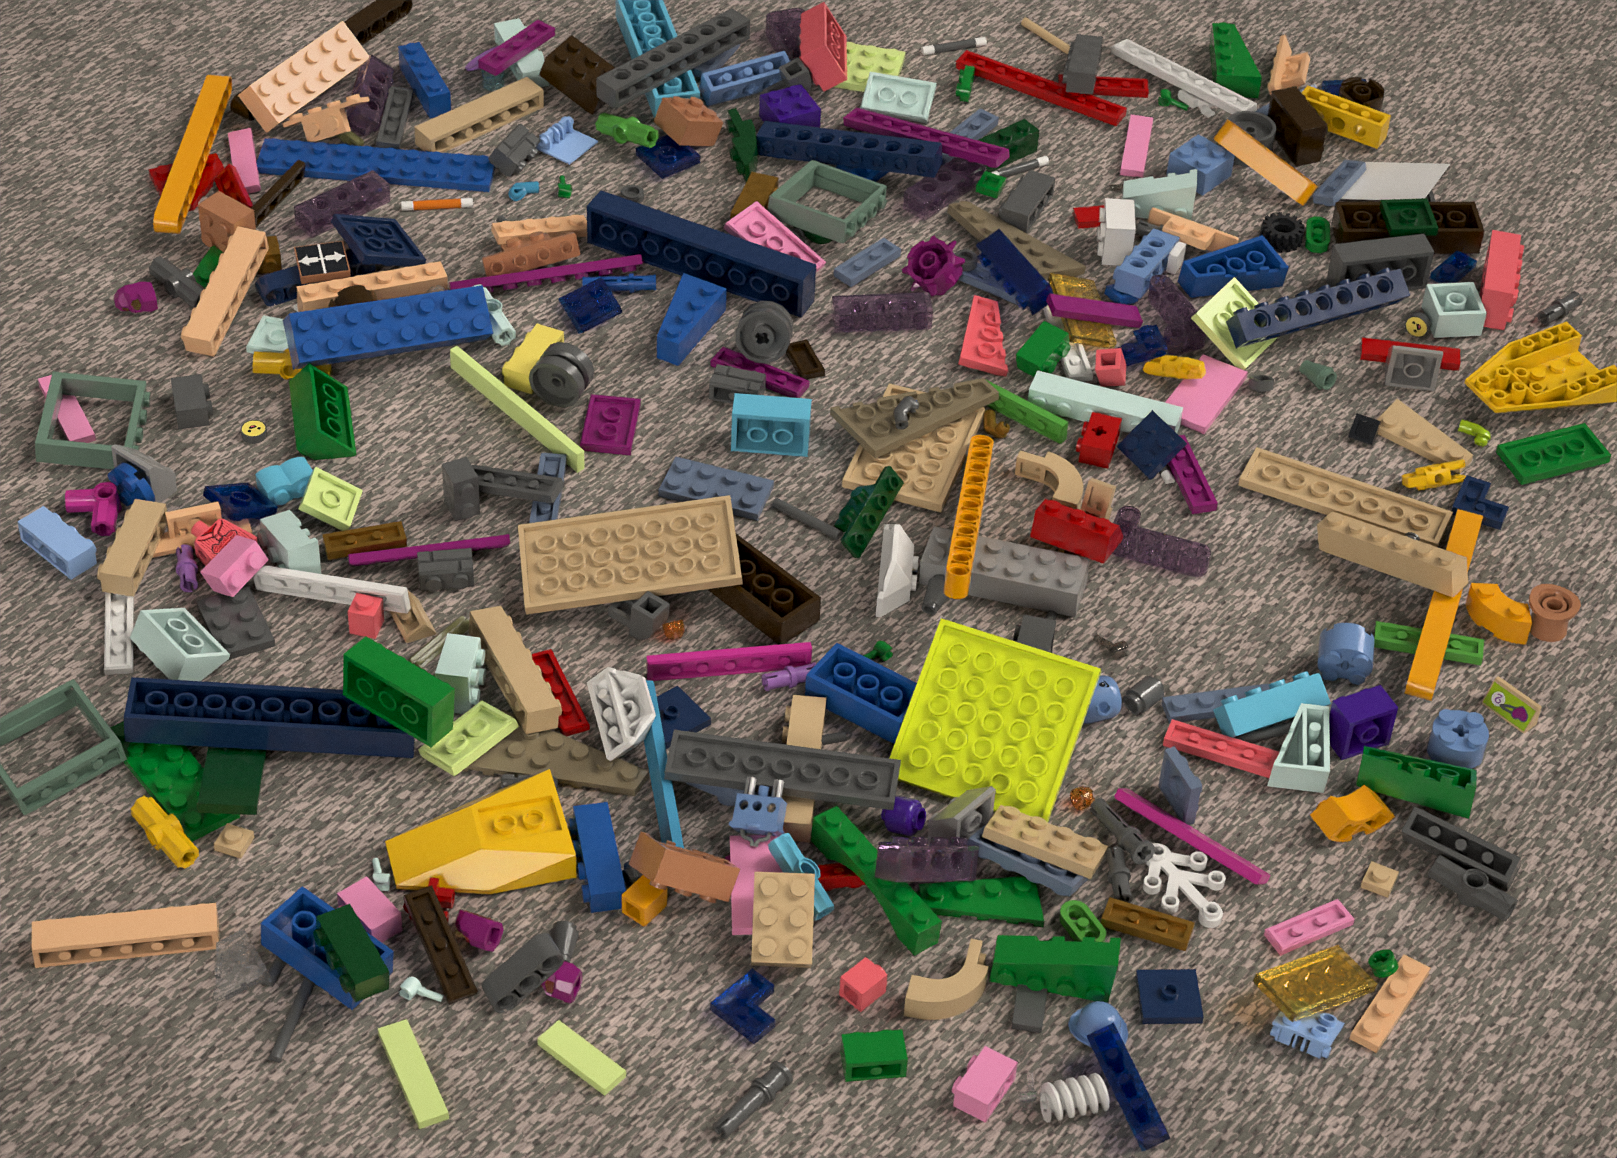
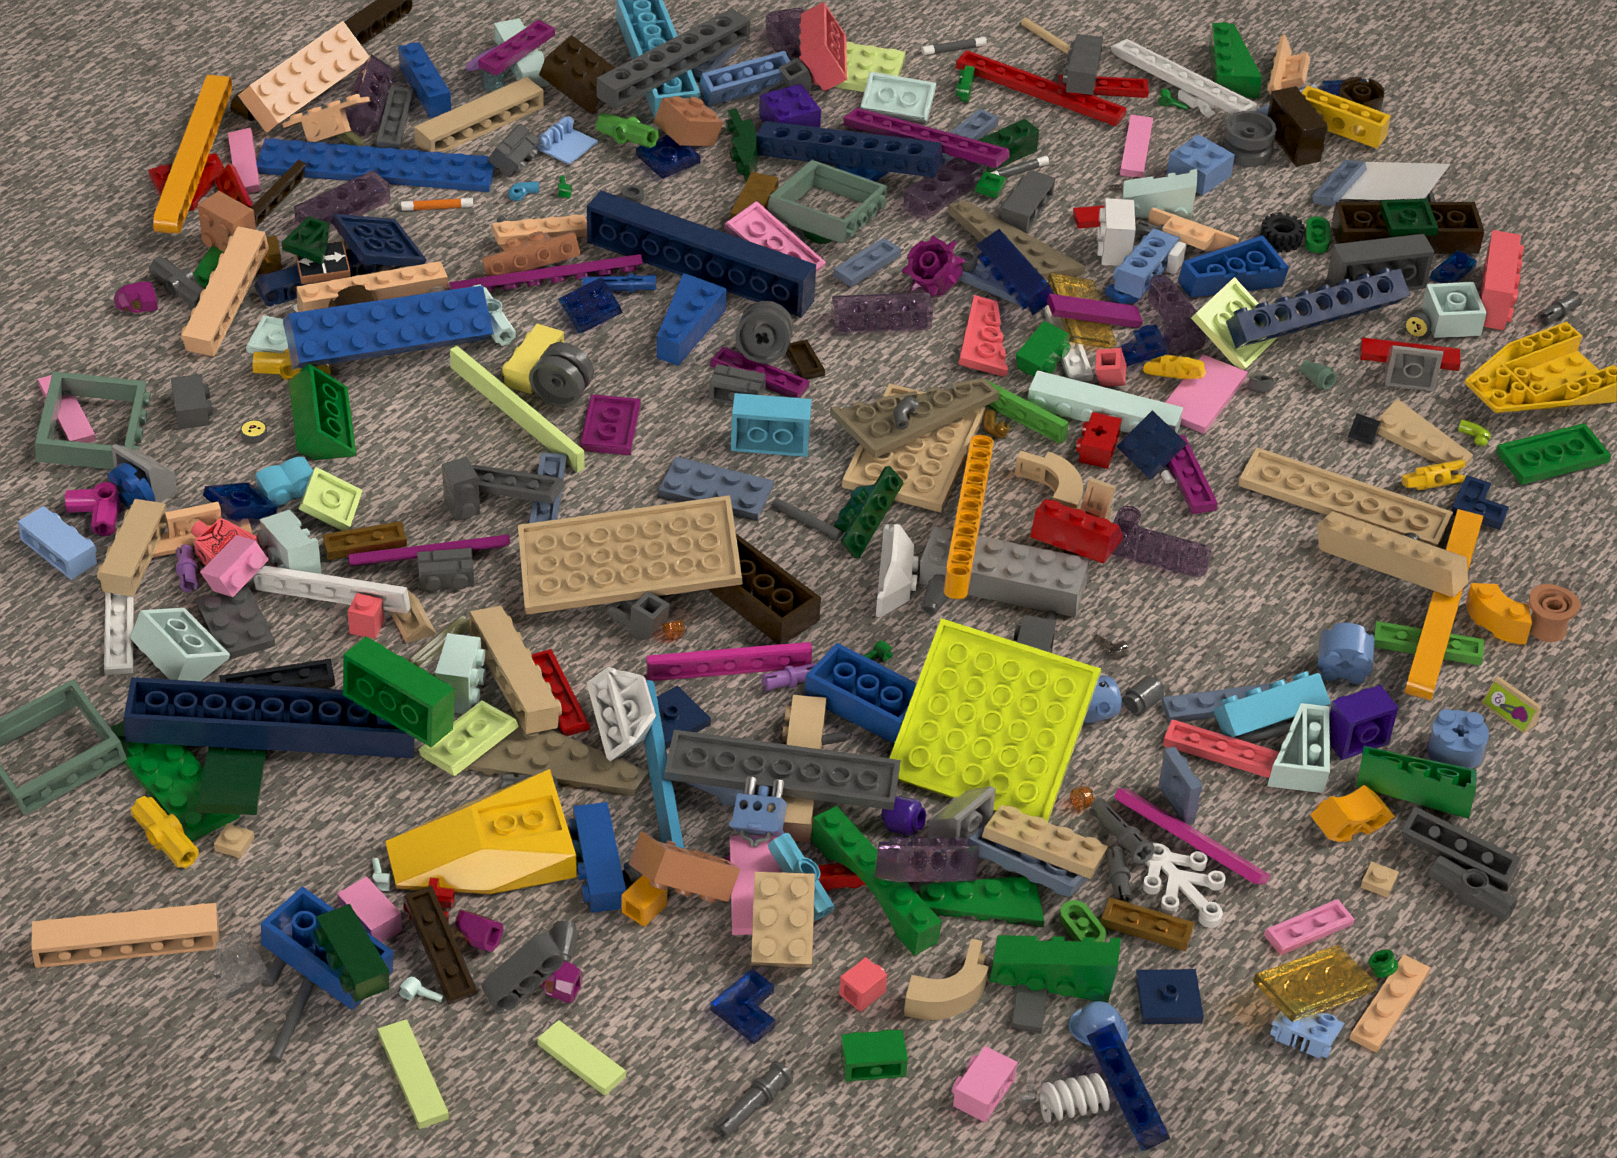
light orange beam [1213,119,1318,206] -> none
none -> black plate [219,658,335,688]
none -> dark green wing [281,216,330,264]

